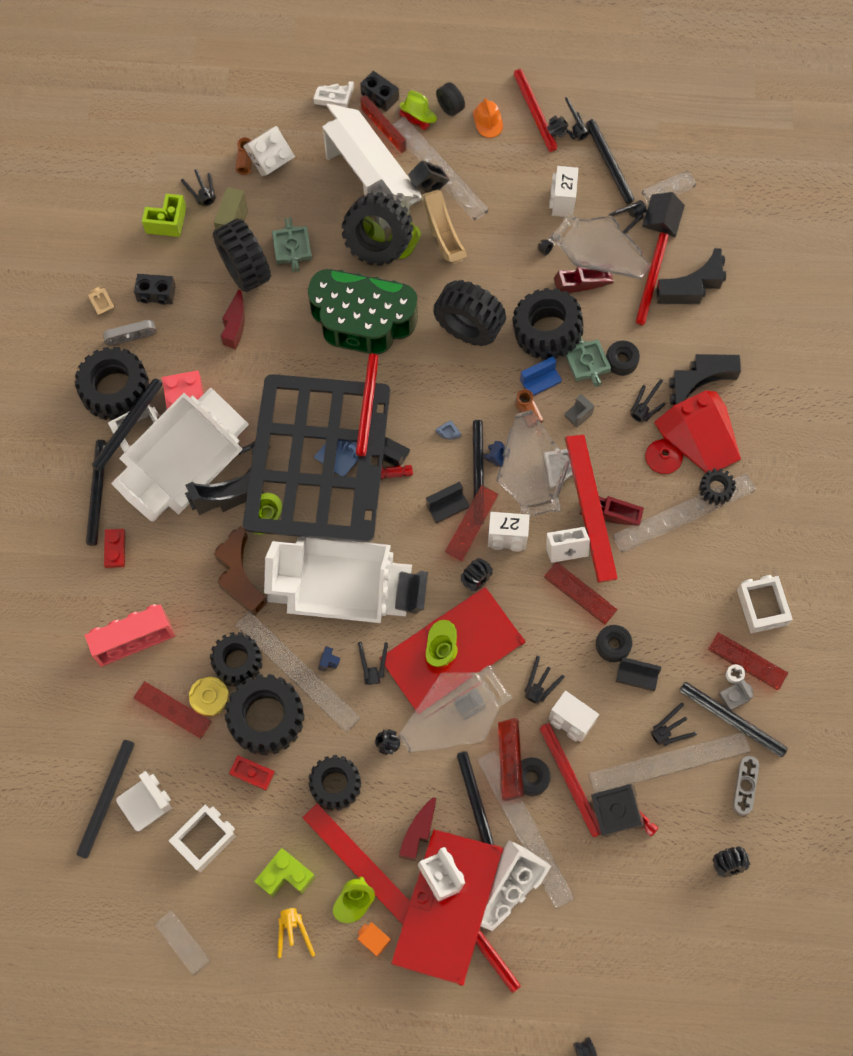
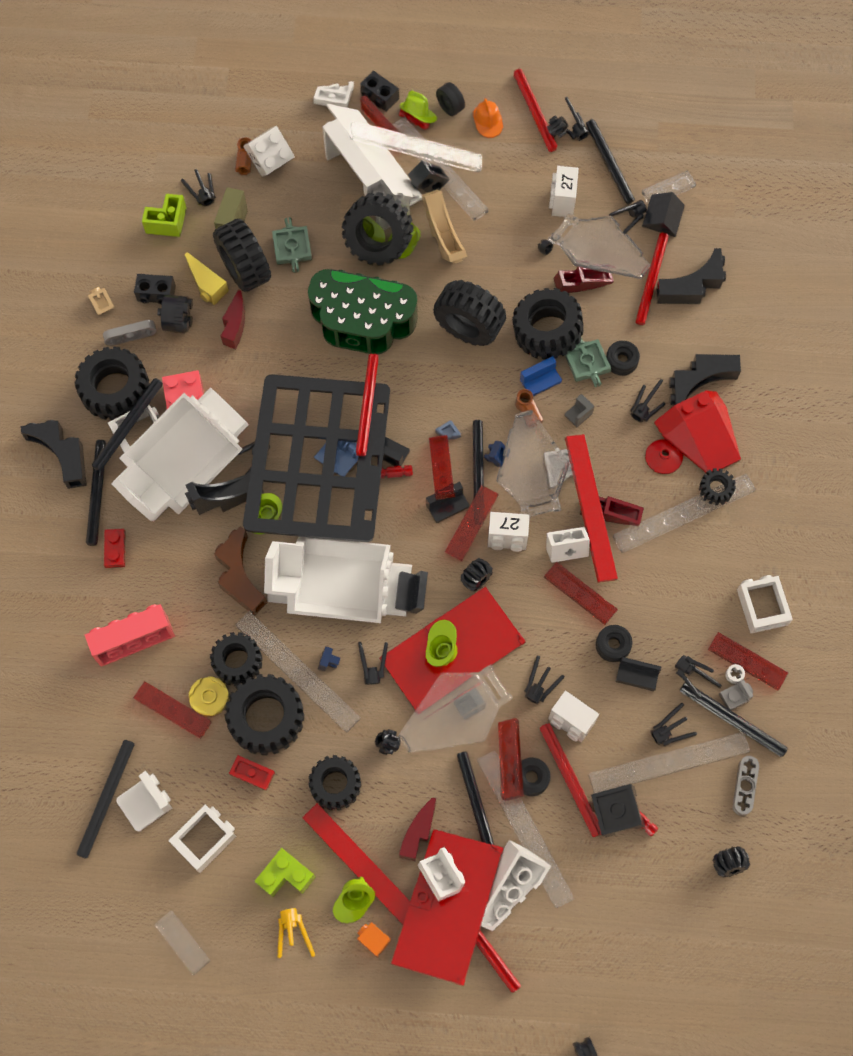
none -> black arch [20,420,87,489]
none -> black piece [157,294,193,333]
none -> light yellow slope [185,252,229,305]
none -> clear tile [350,121,482,172]
none -> clear red tile [429,435,455,500]
none -> black plant [675,655,722,699]

